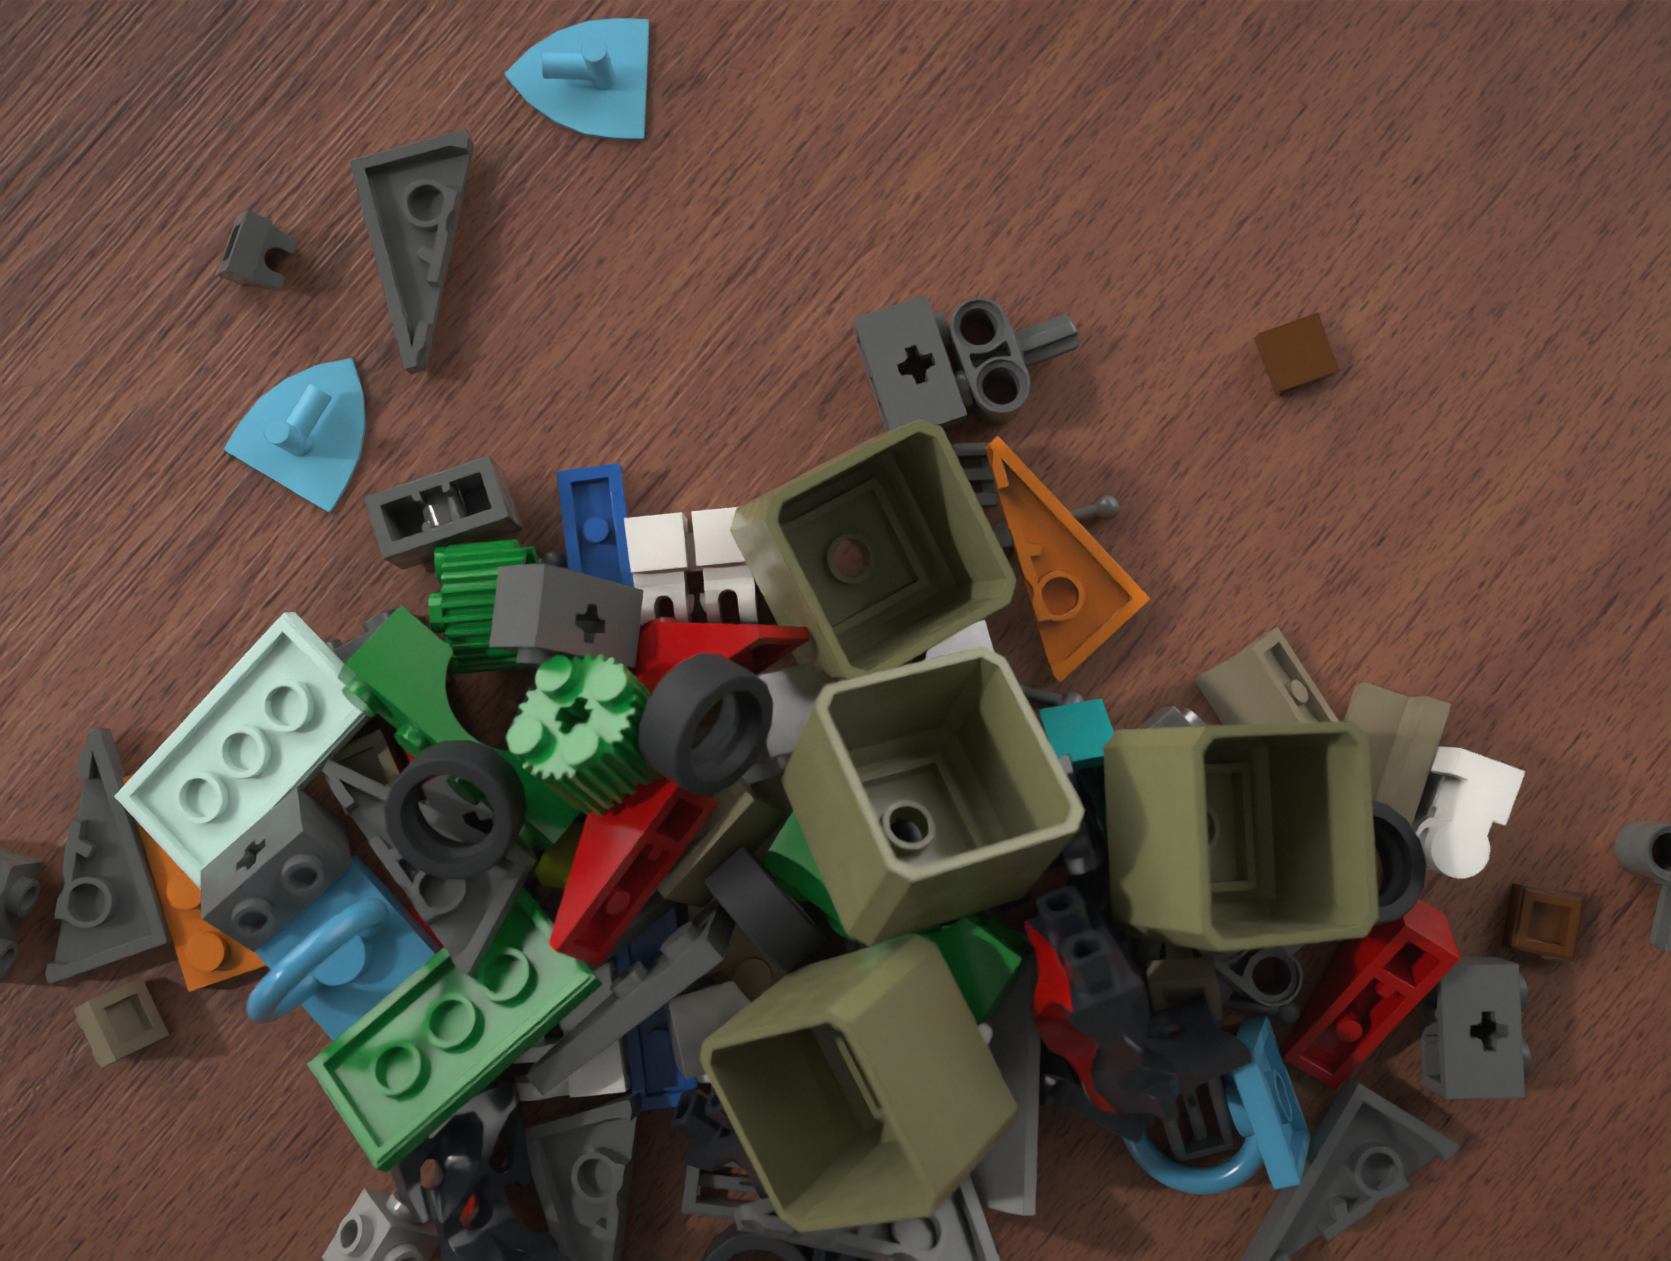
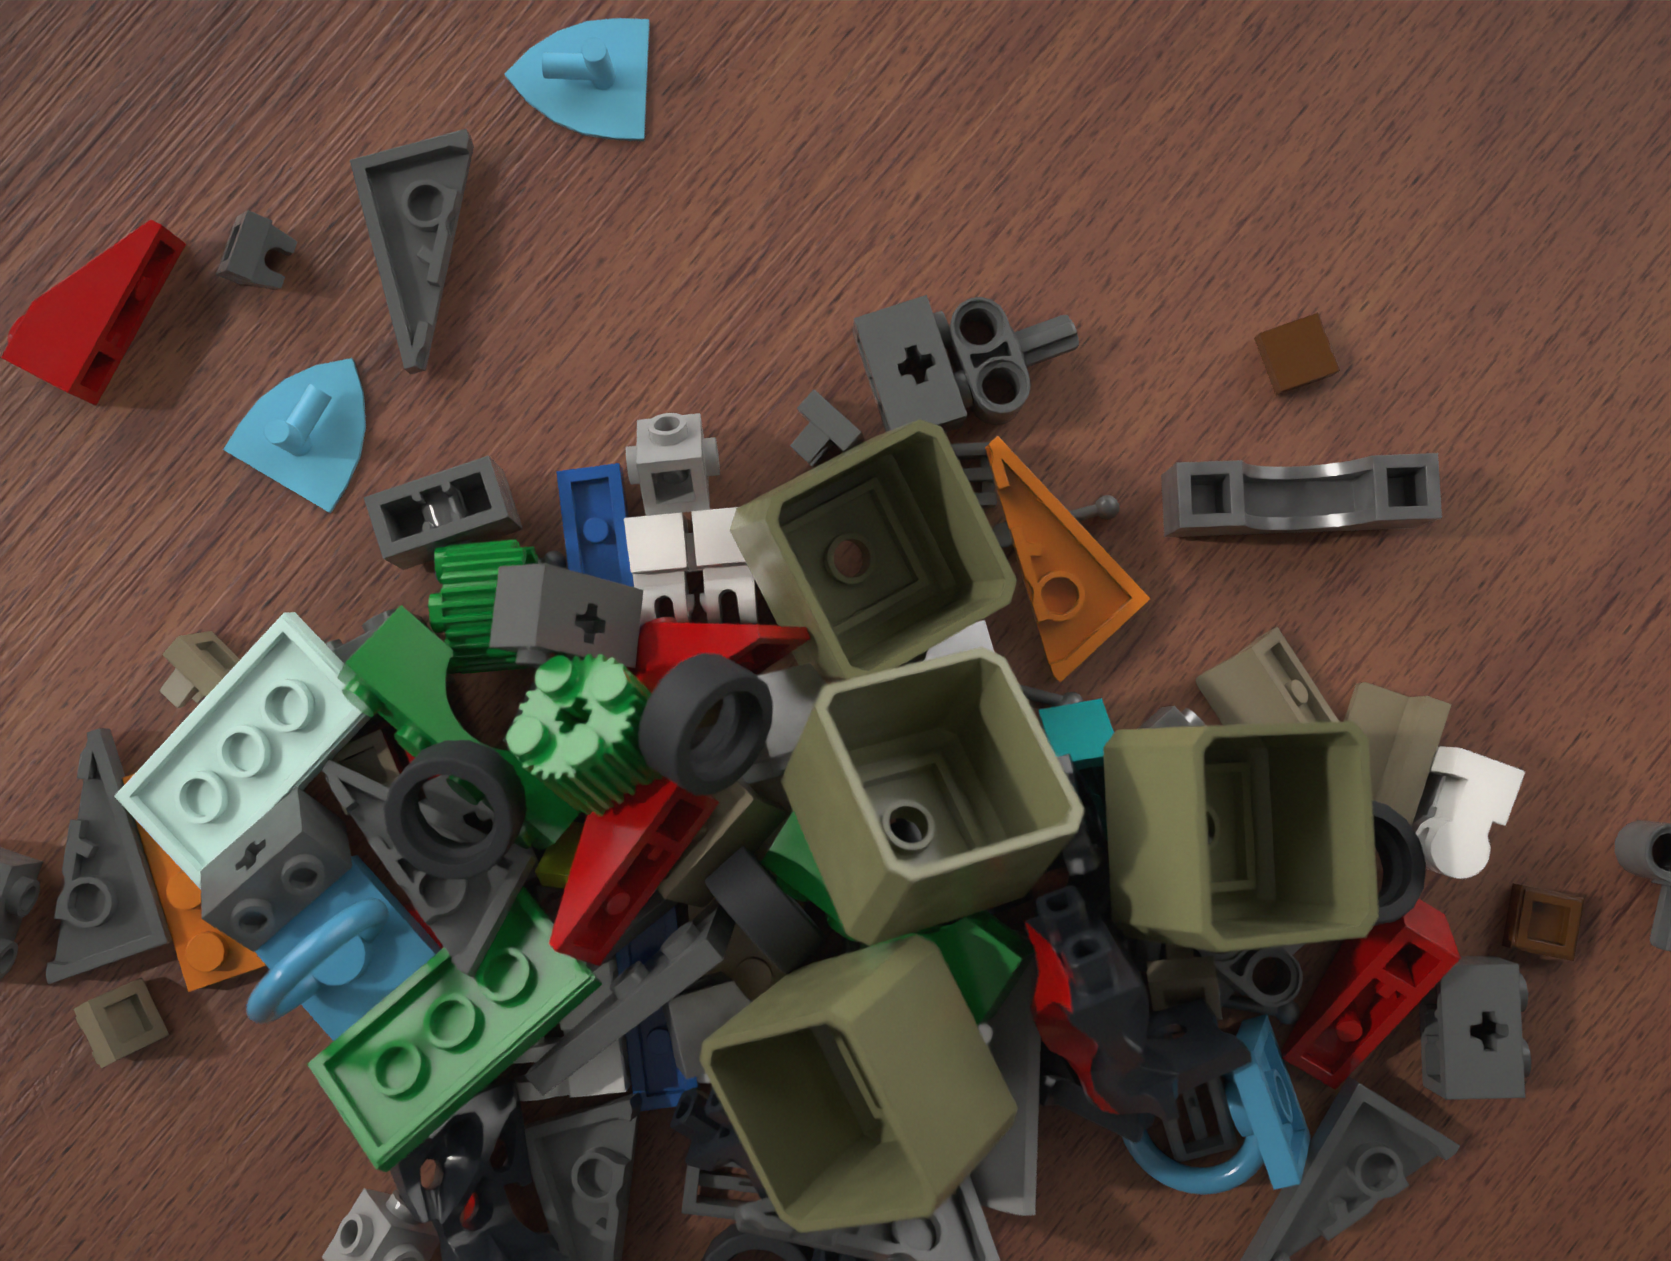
none -> red slope [1,219,186,406]
none -> dark tan tile [159,631,240,708]
none -> light grey brick [626,413,720,516]
none -> dark grey tile [790,389,864,467]
none -> flat silver arch [1161,453,1442,537]

